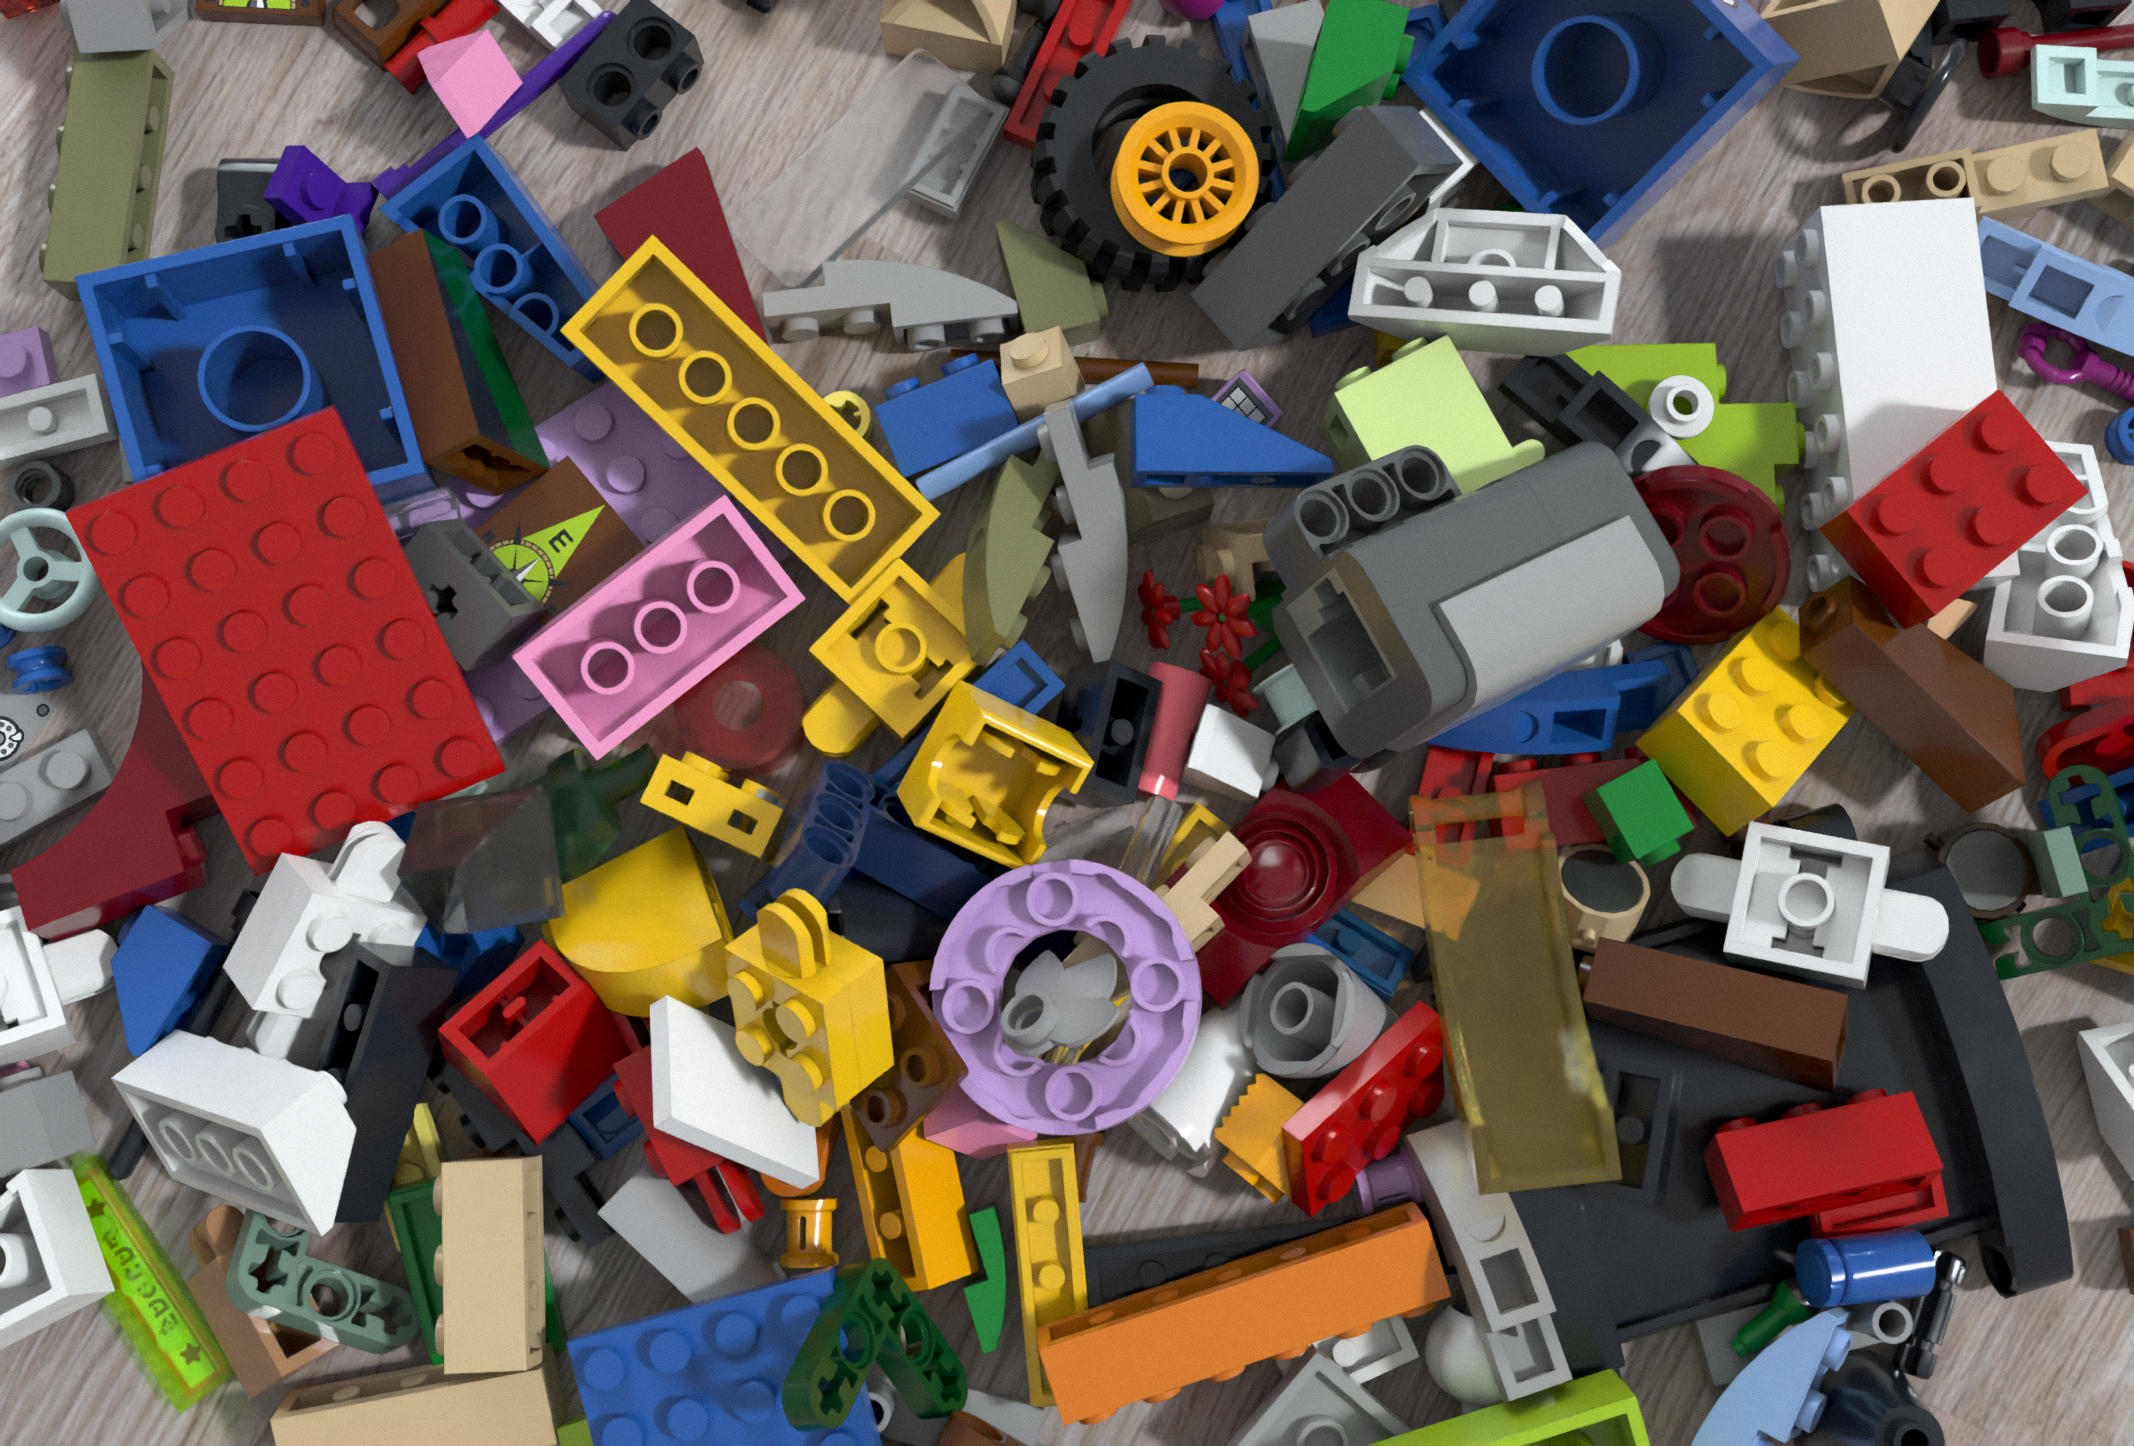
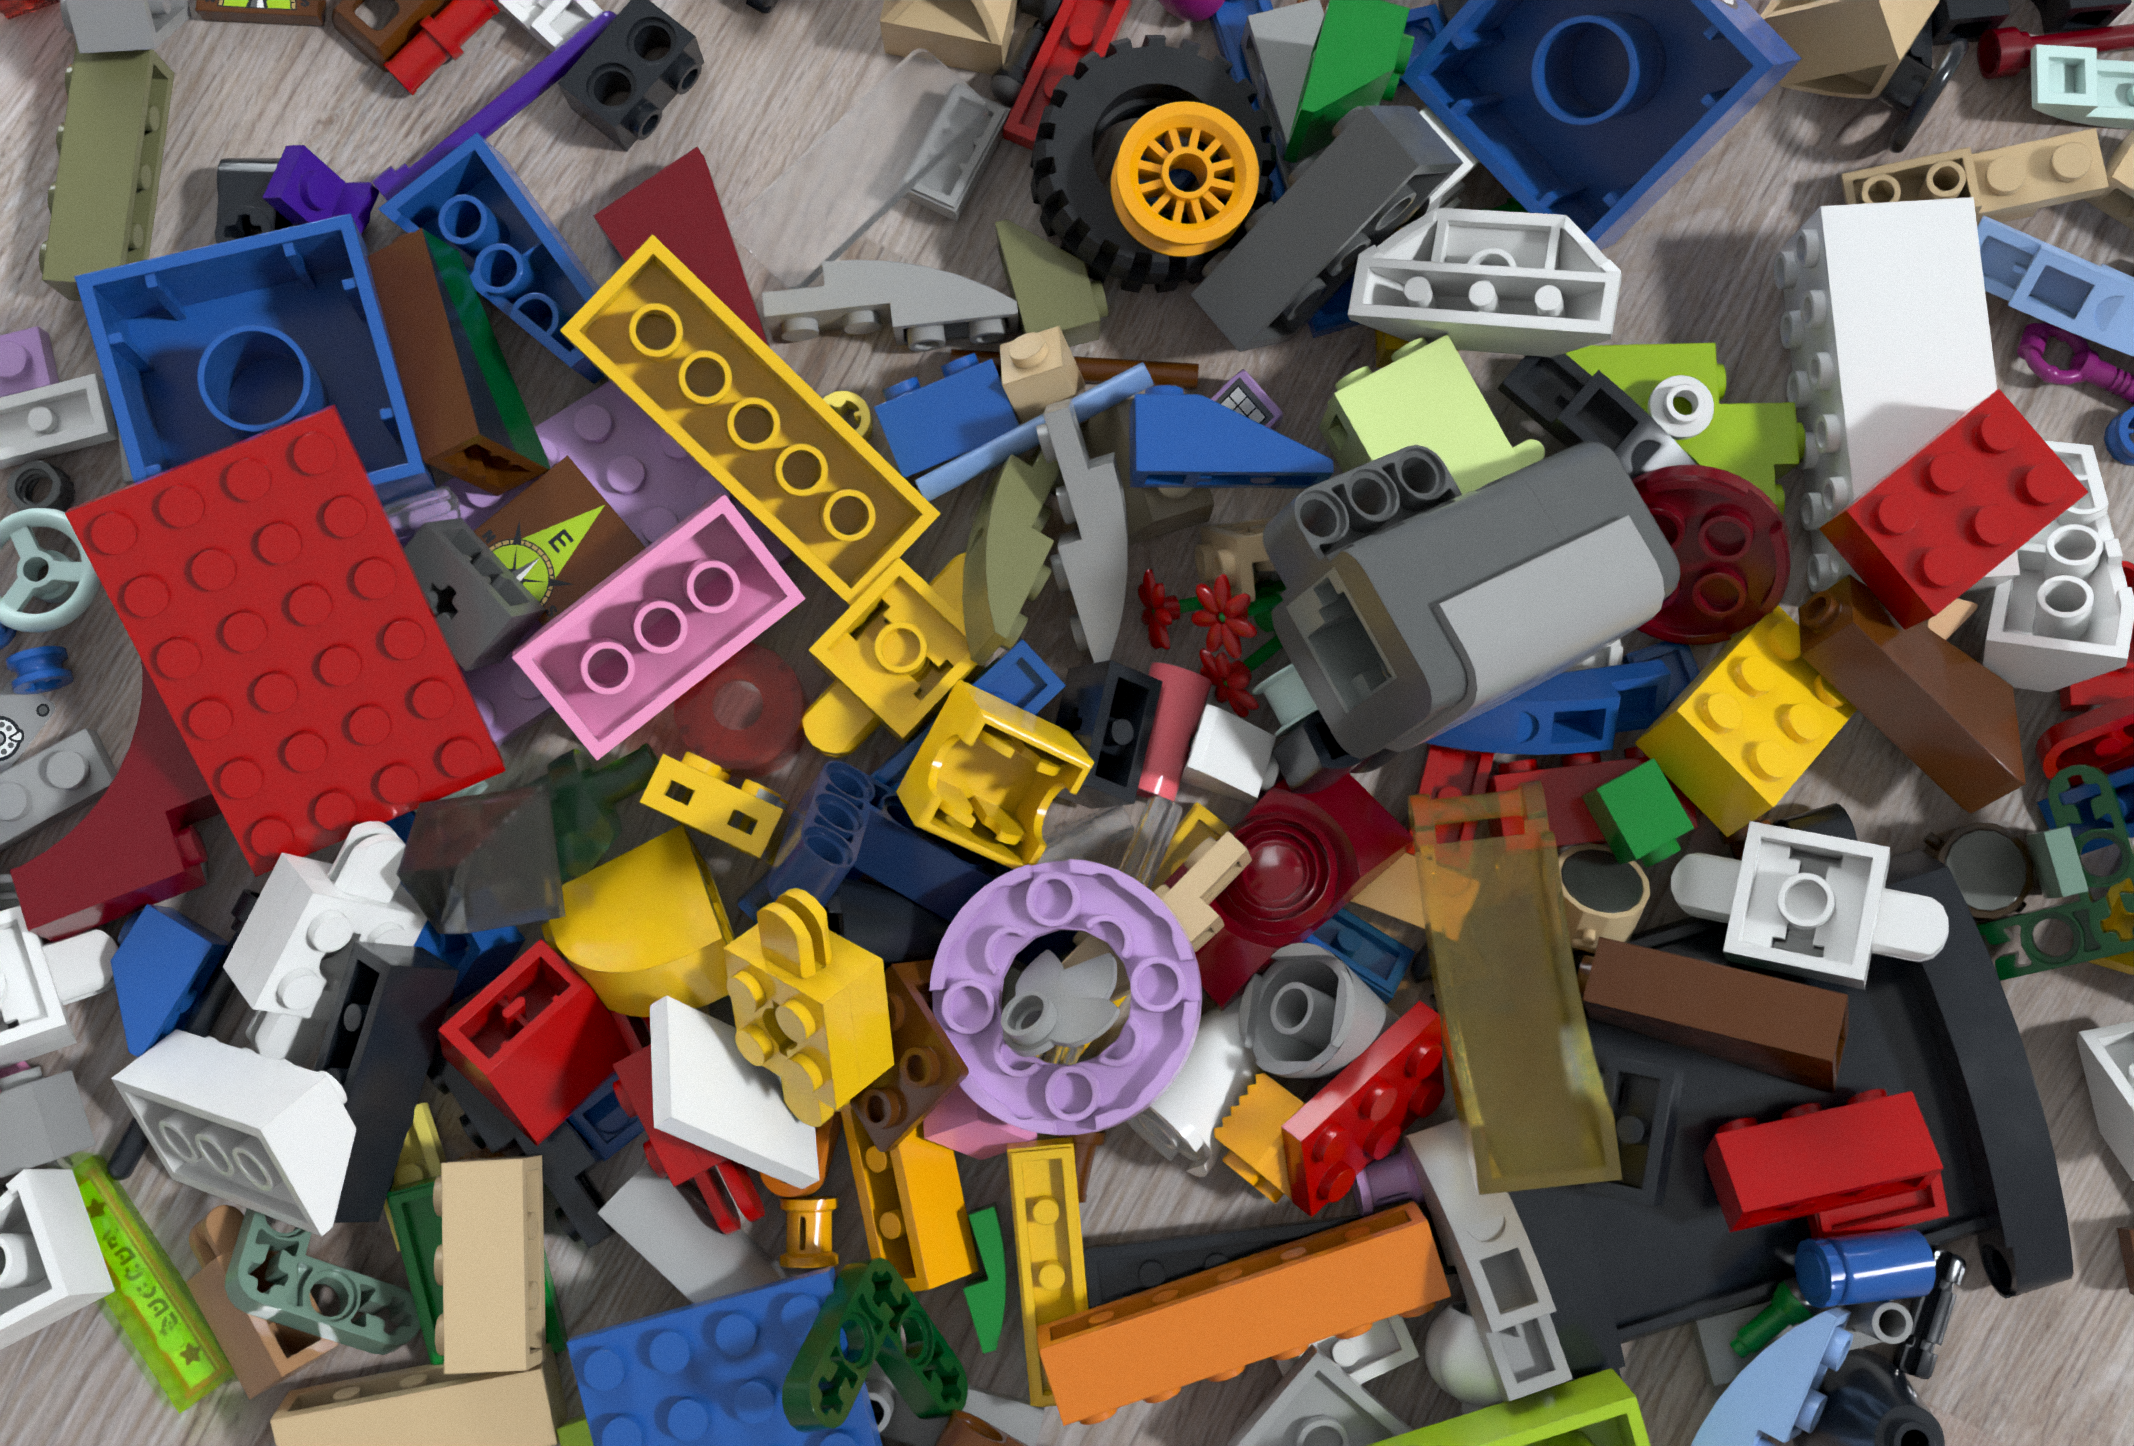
bright pink slope [417,29,523,139] -> none

